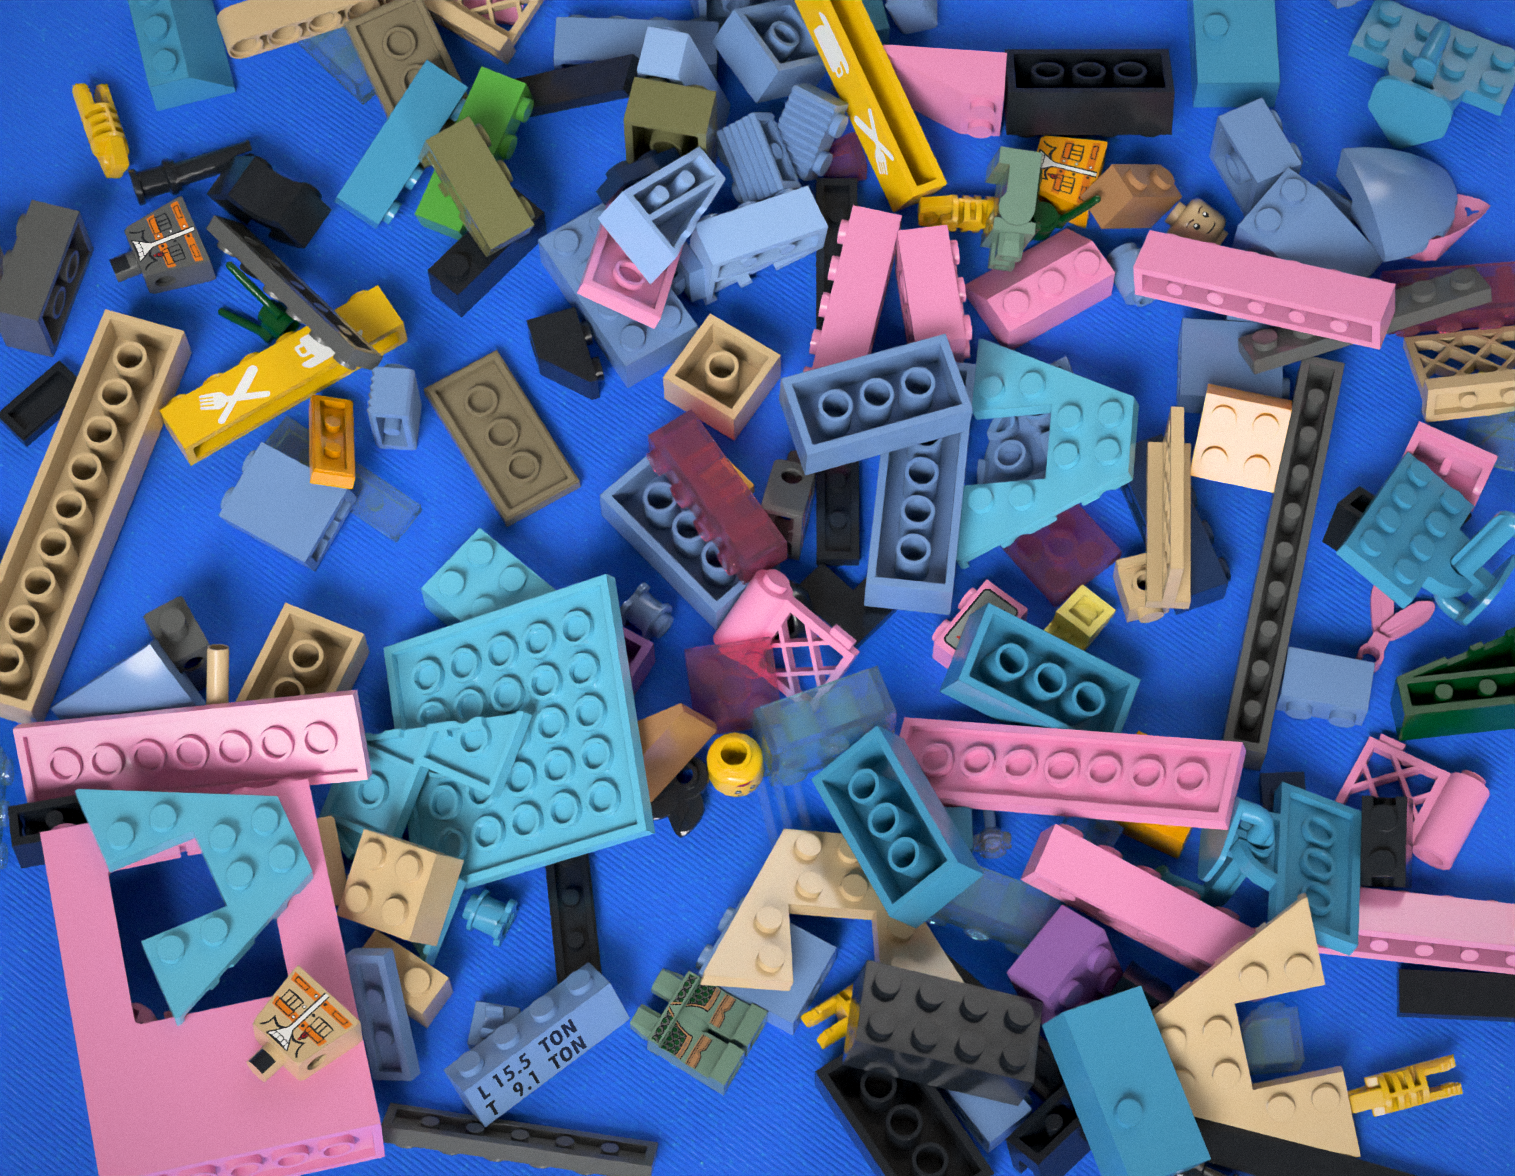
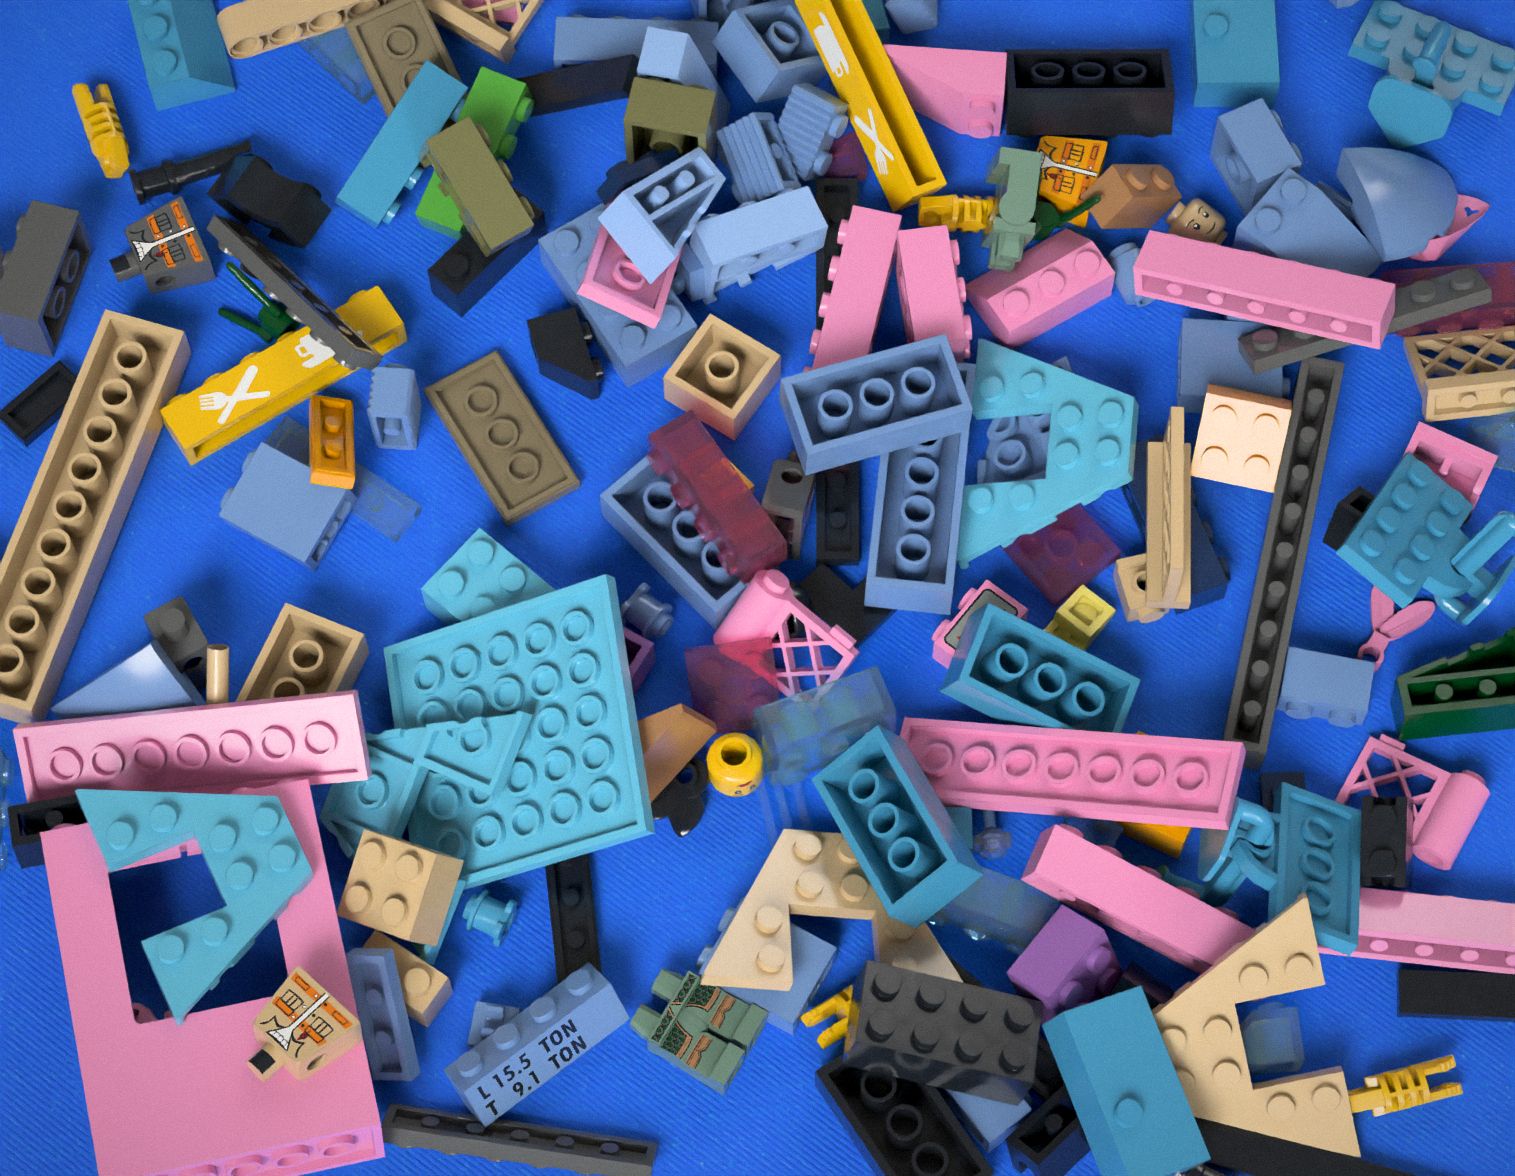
tan tile [316,815,347,906] -> none

